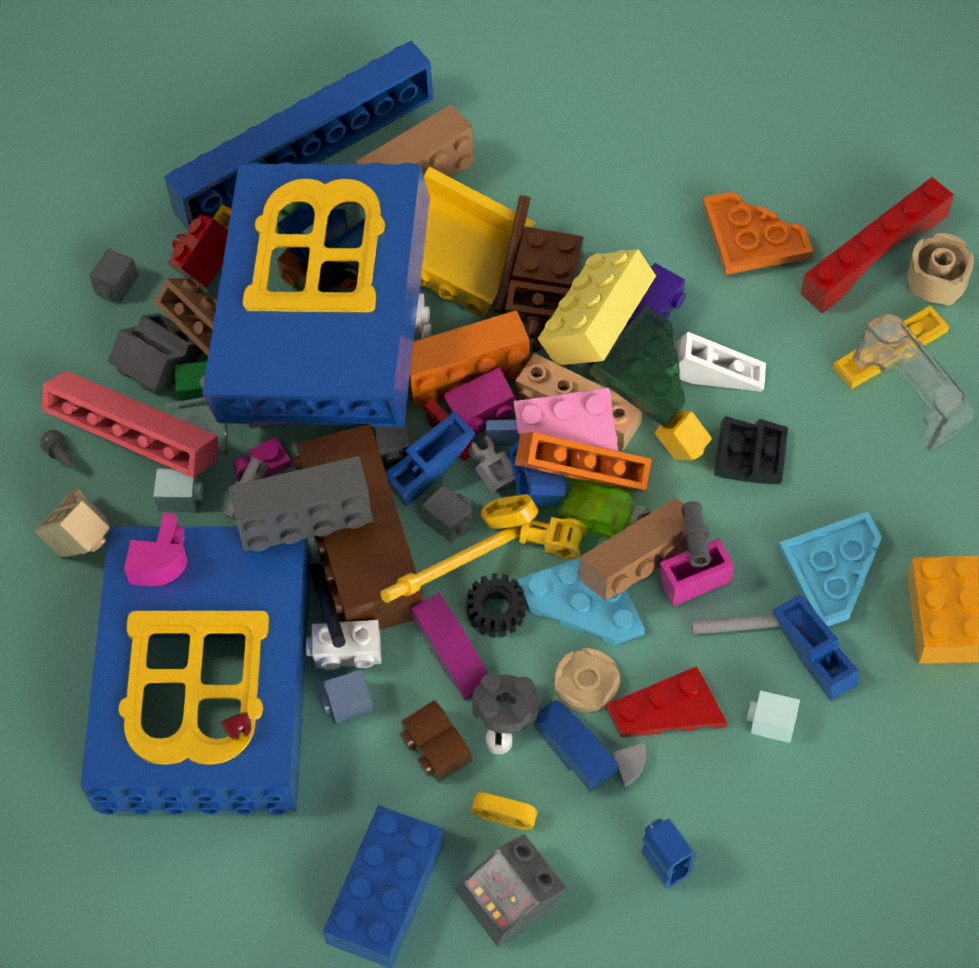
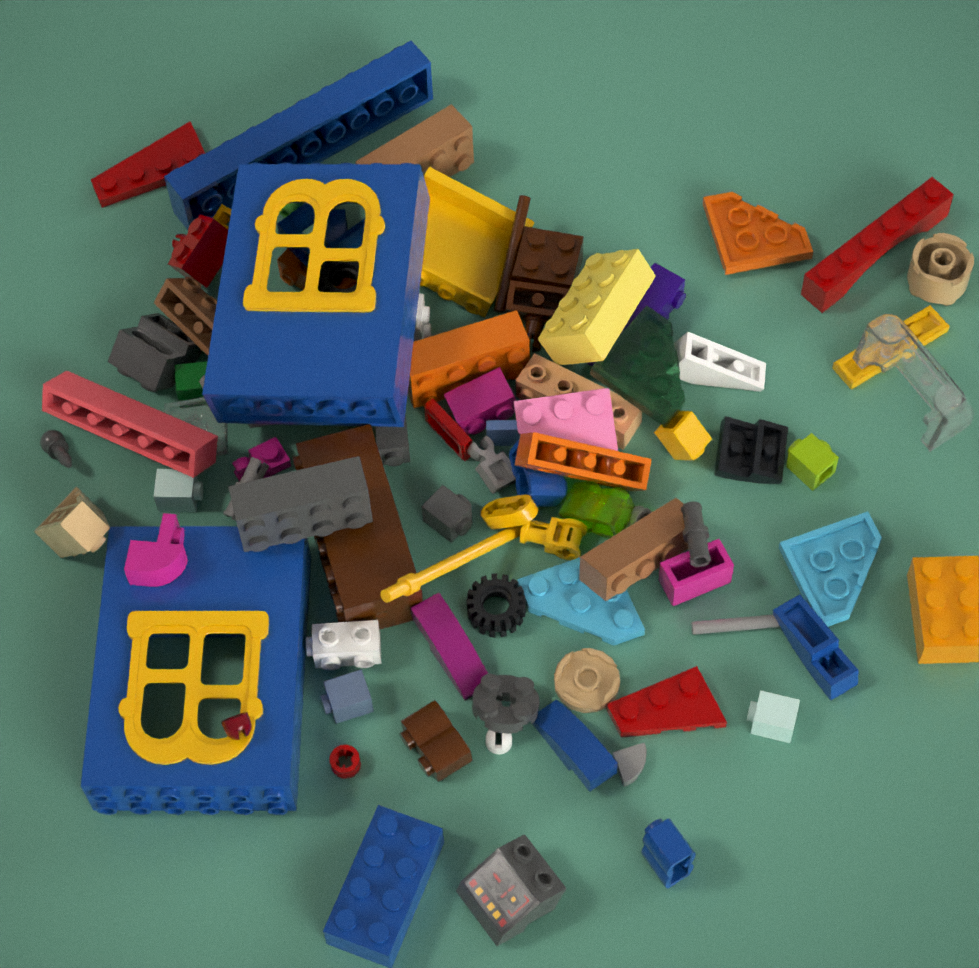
dark grey brick [89,249,139,303] -> none
black bar [310,563,346,648] -> none
blue slope [386,411,475,507] -> none
yellow beam [470,792,538,830] -> none
none -> red wing [91,121,205,208]
none -> red bush [329,744,361,779]
none -> lime brick [786,433,839,491]

